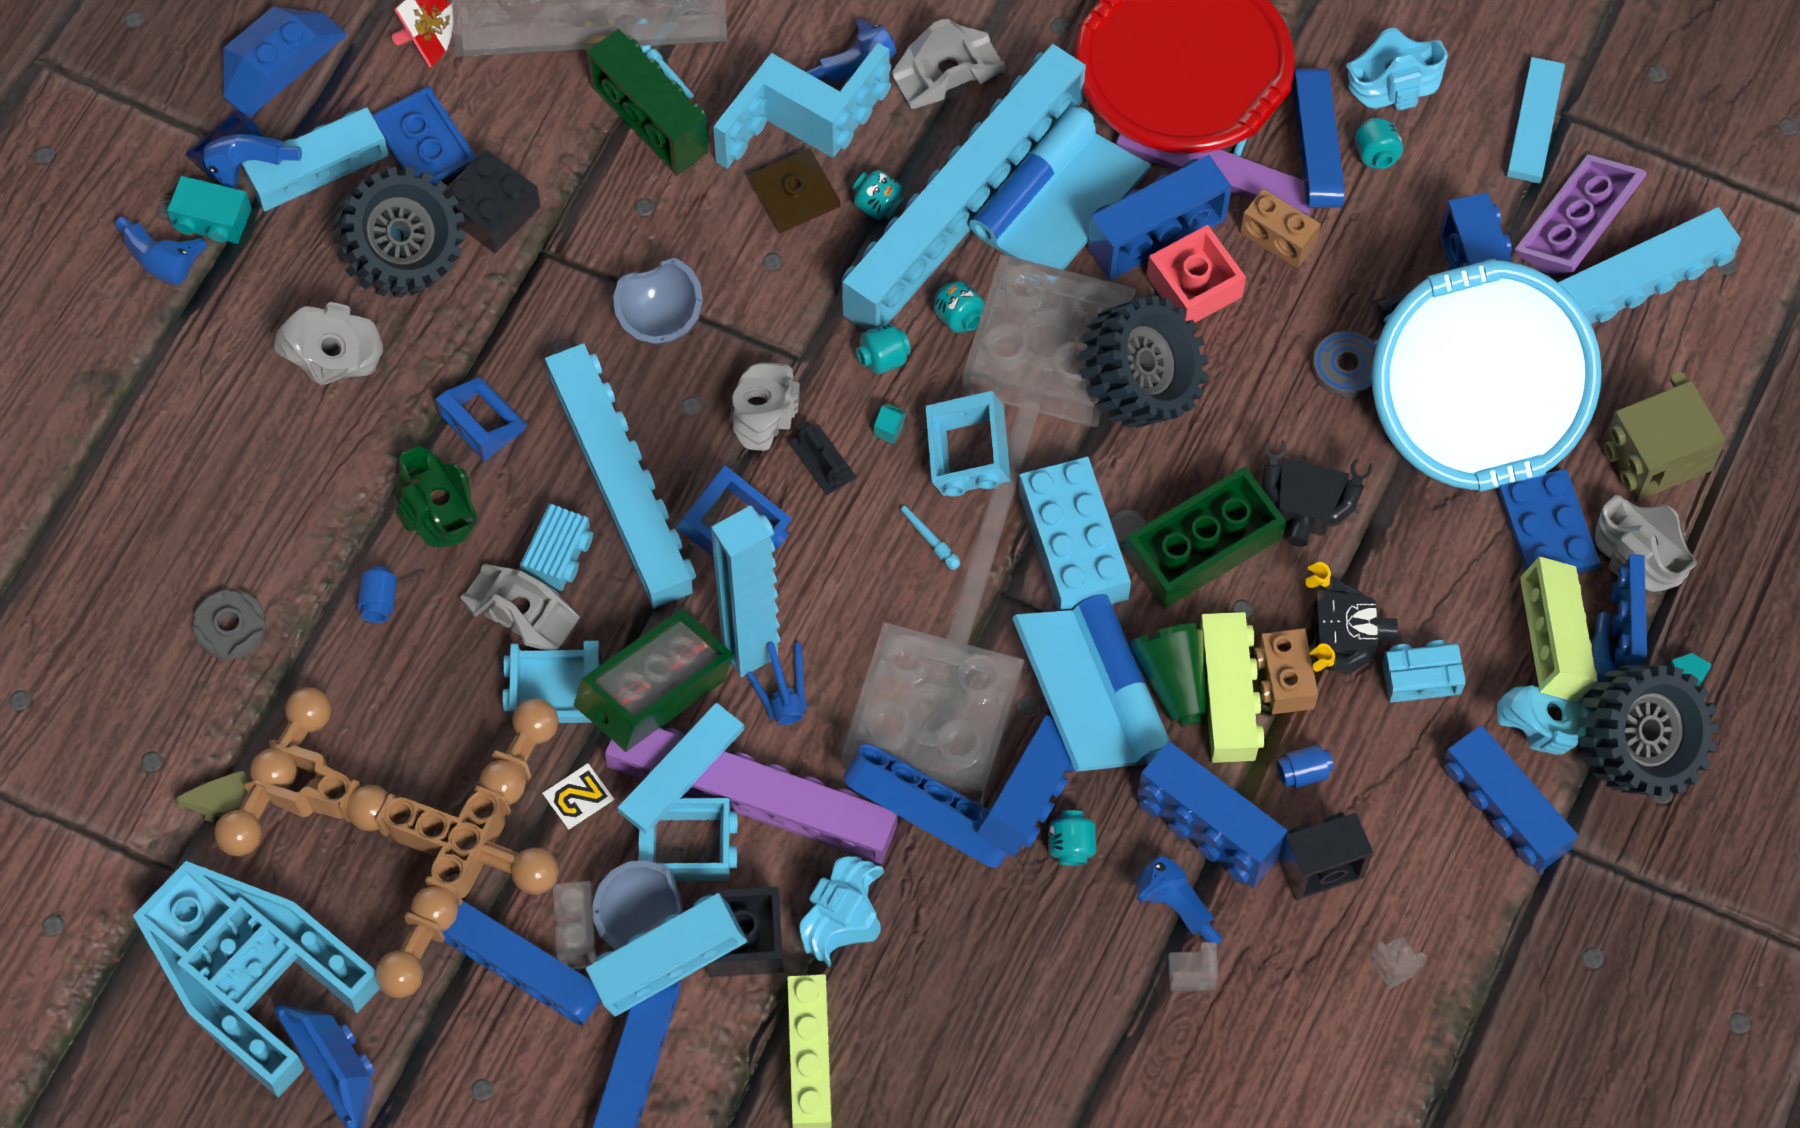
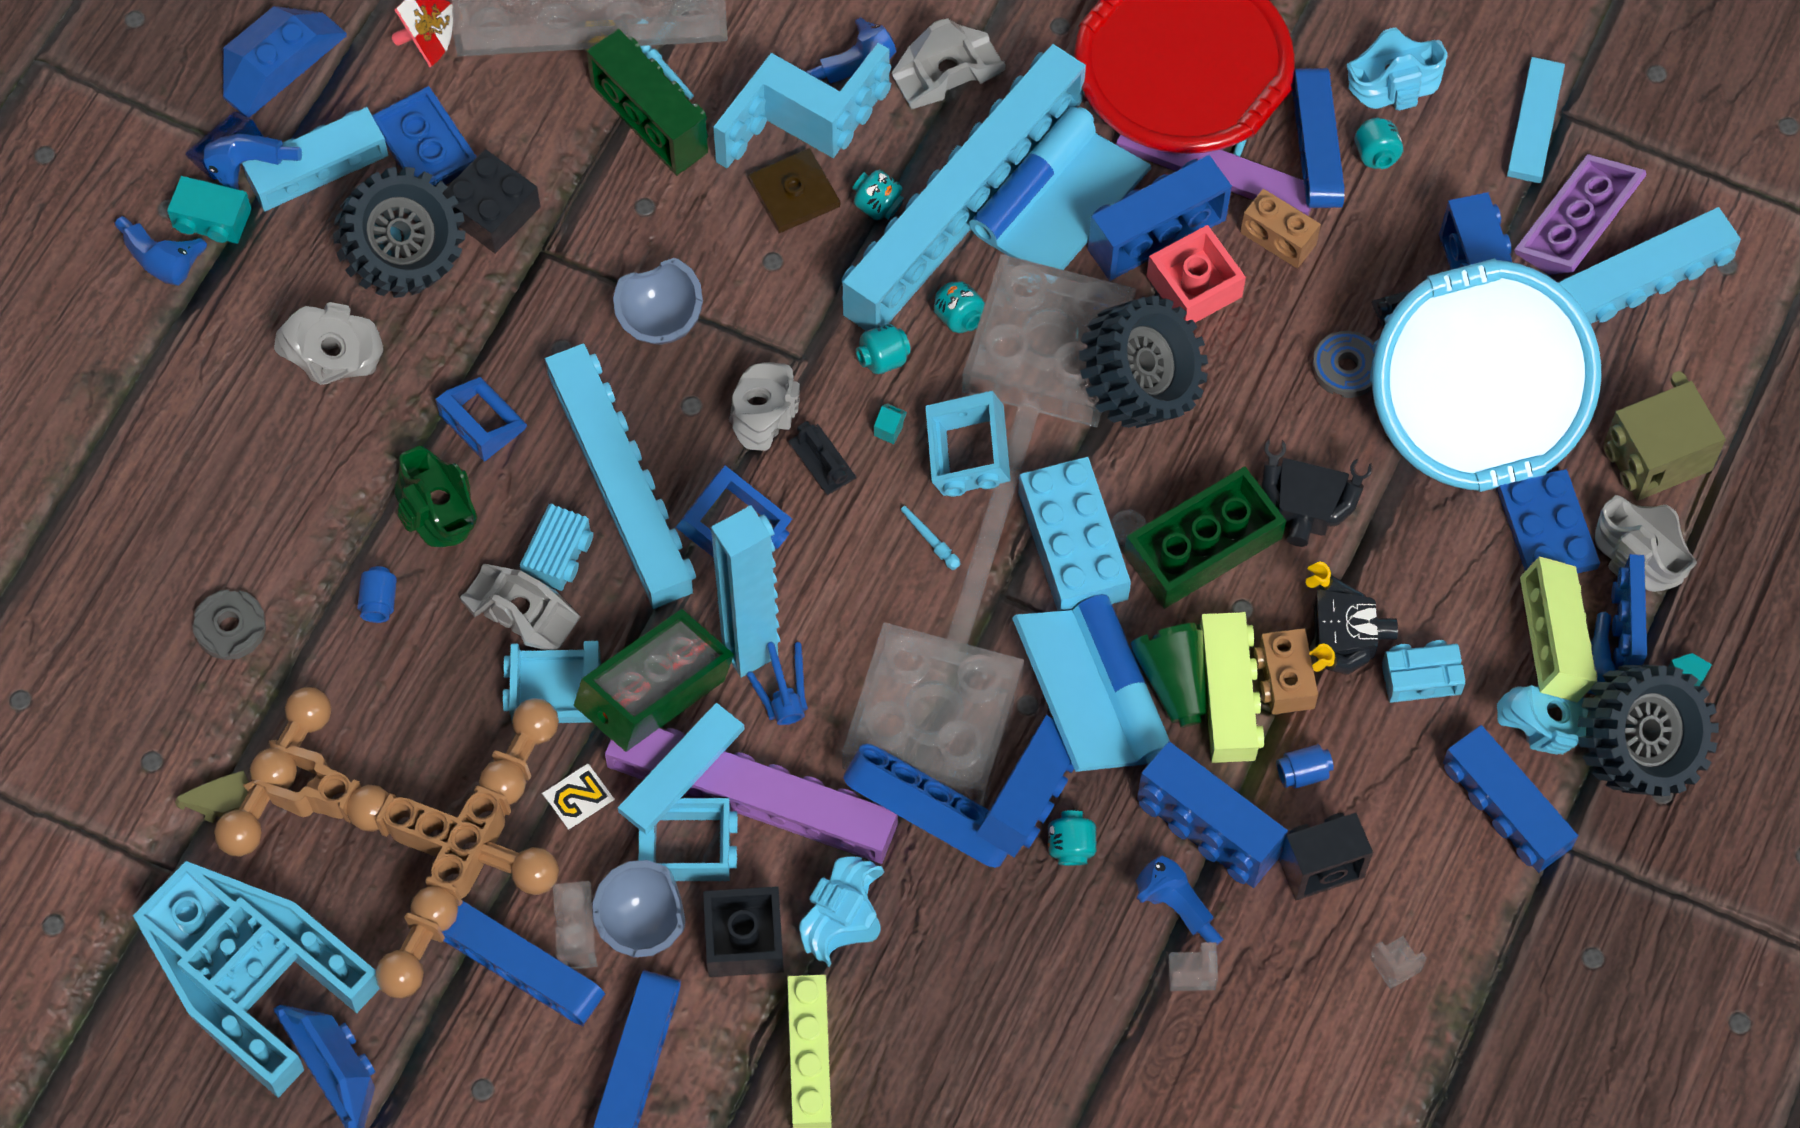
medium azure brick [586,893,748,1017] -> none

